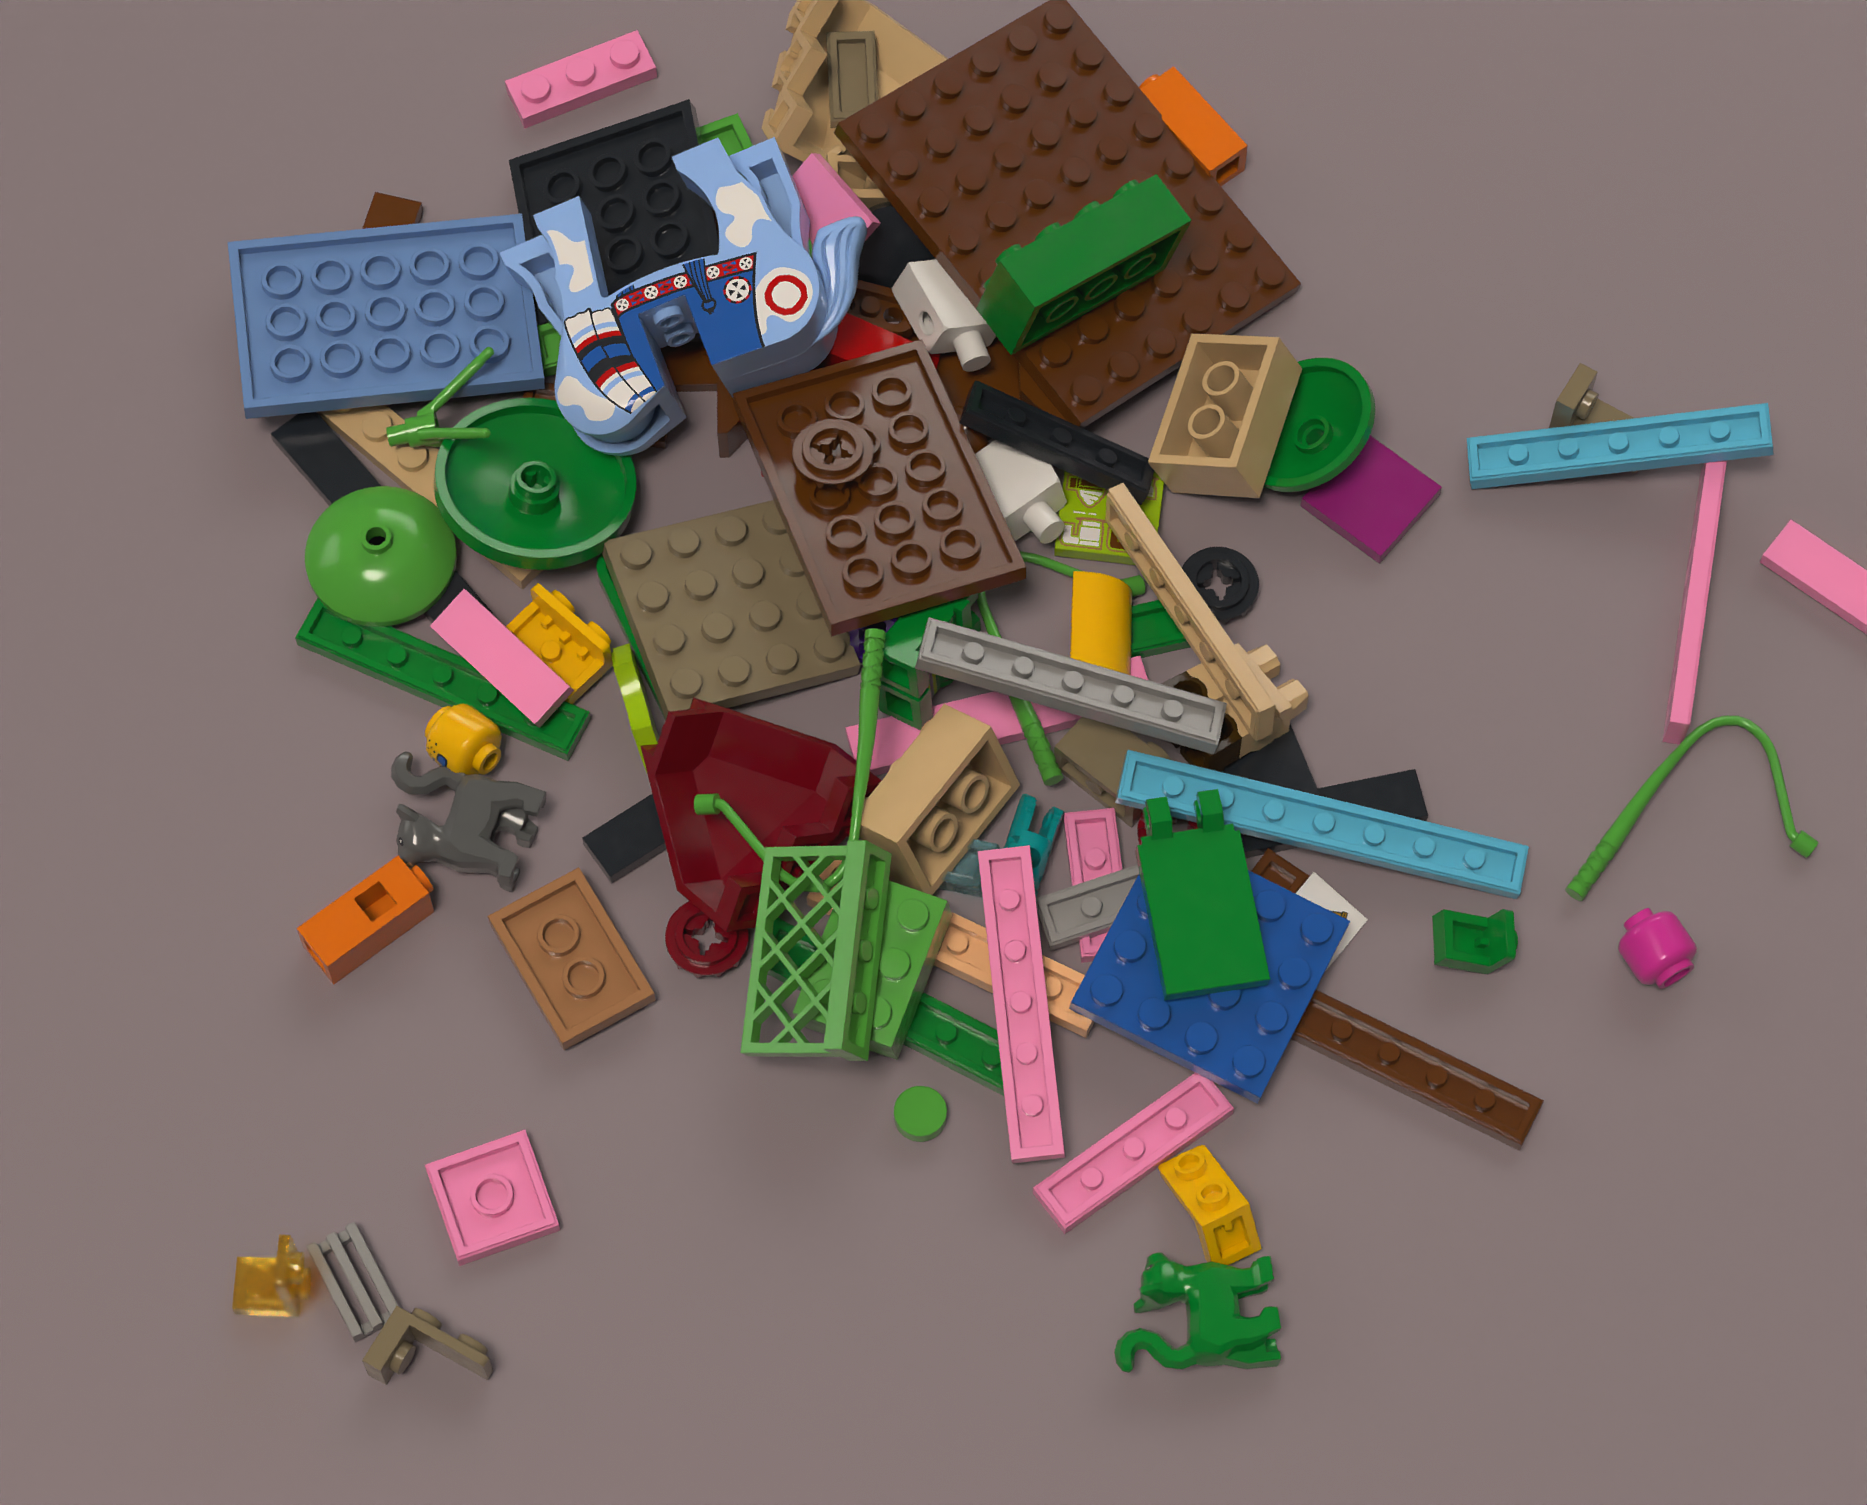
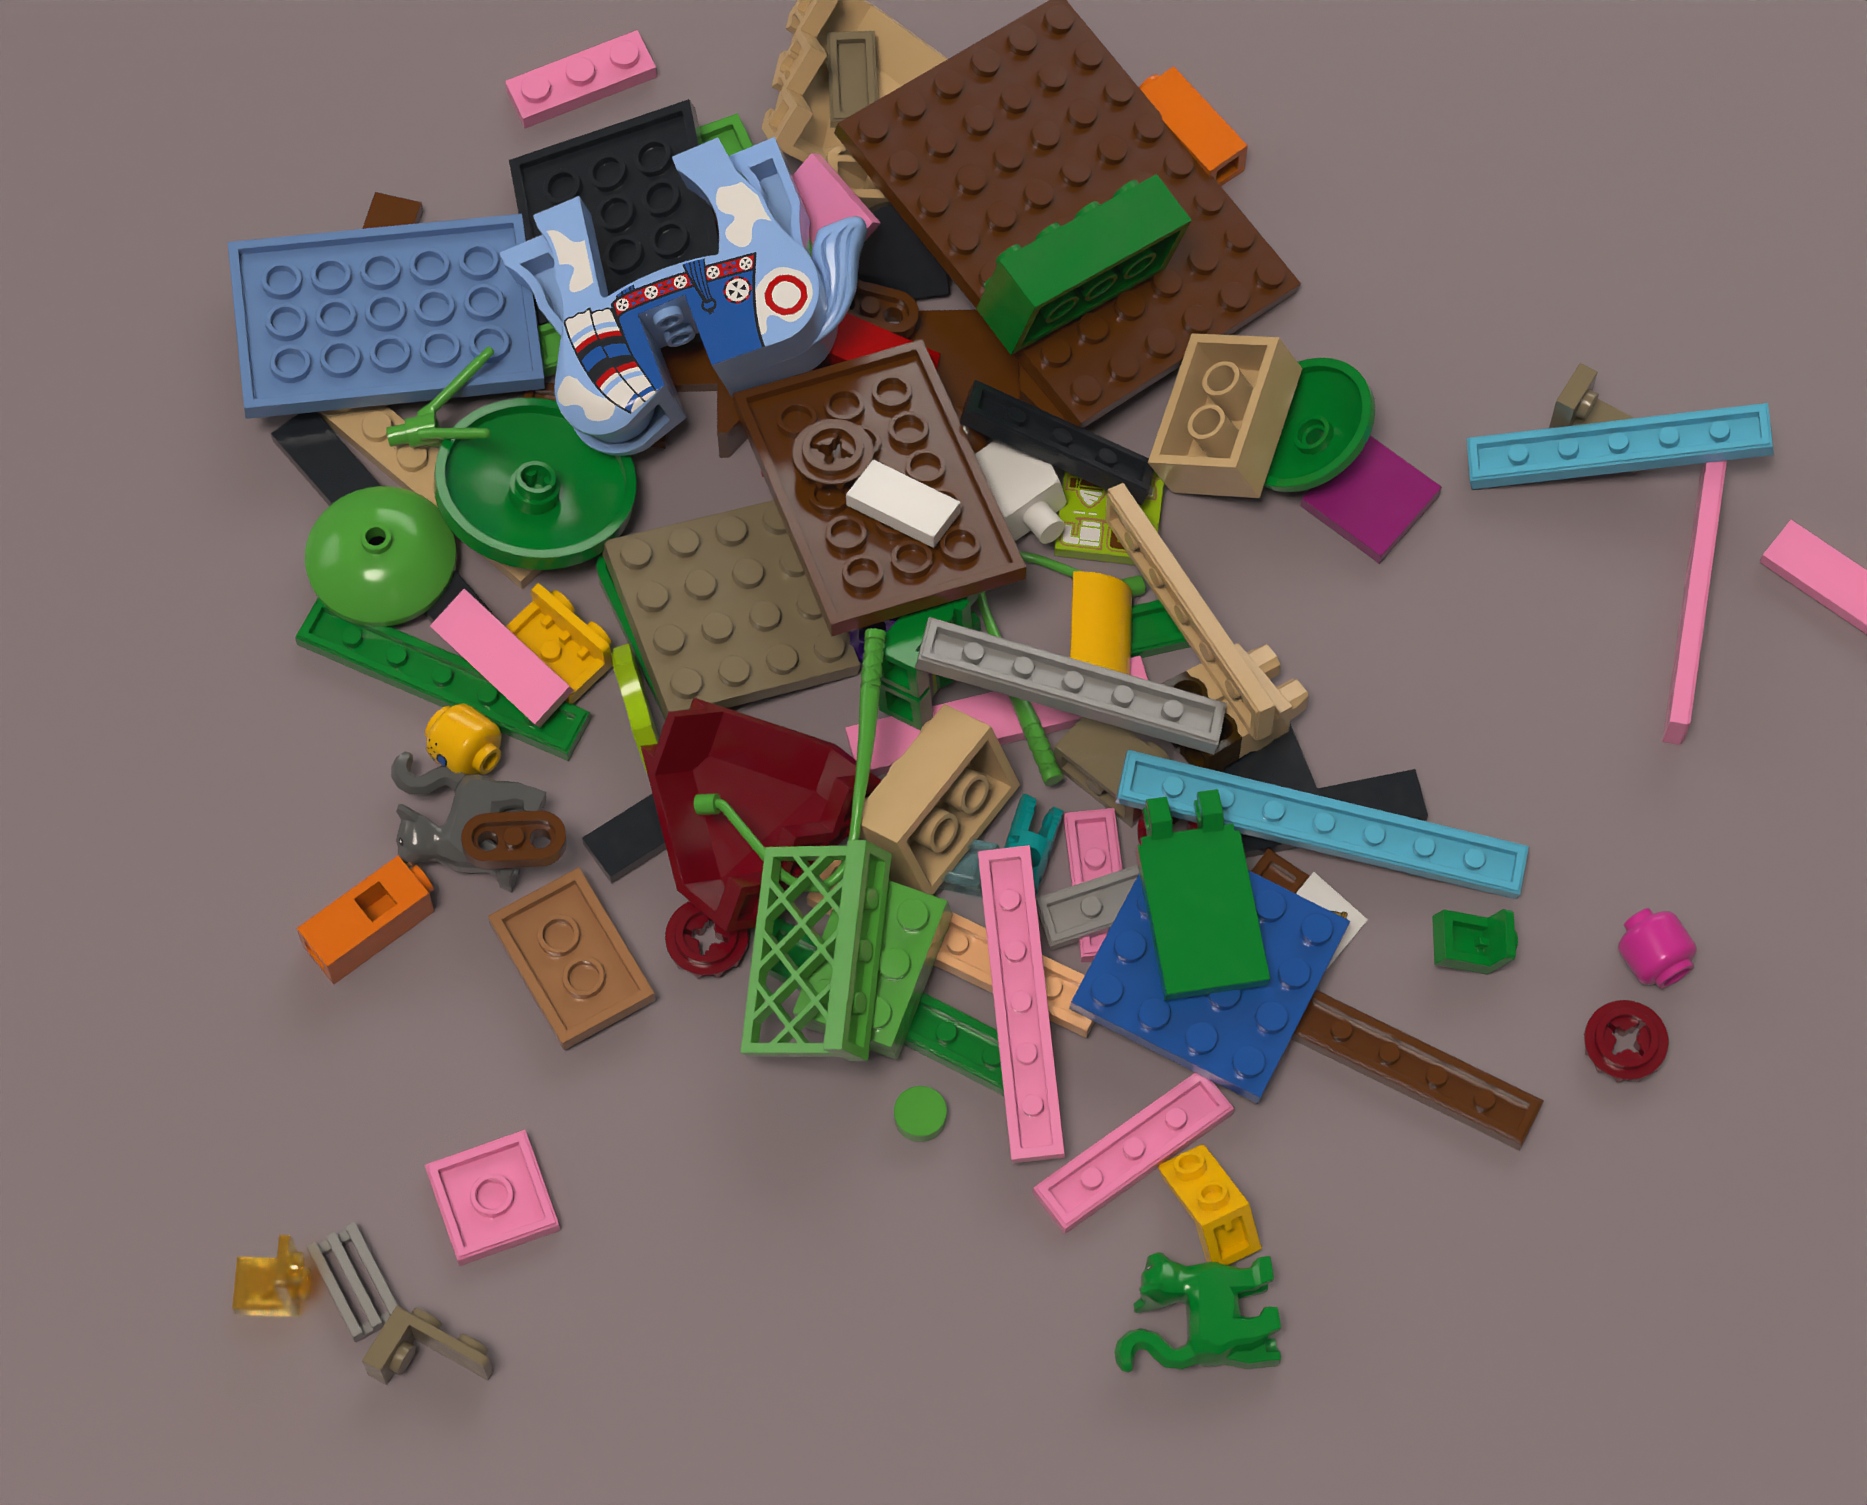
white torso [892,259,996,372] -> none
black gear [1182,547,1259,624] -> none
bright green piece [1565,715,1818,901] -> none
none -> reddish brown plate [461,810,567,869]
none -> white tile [846,460,960,548]
none -> dark red gear [1583,1000,1669,1082]

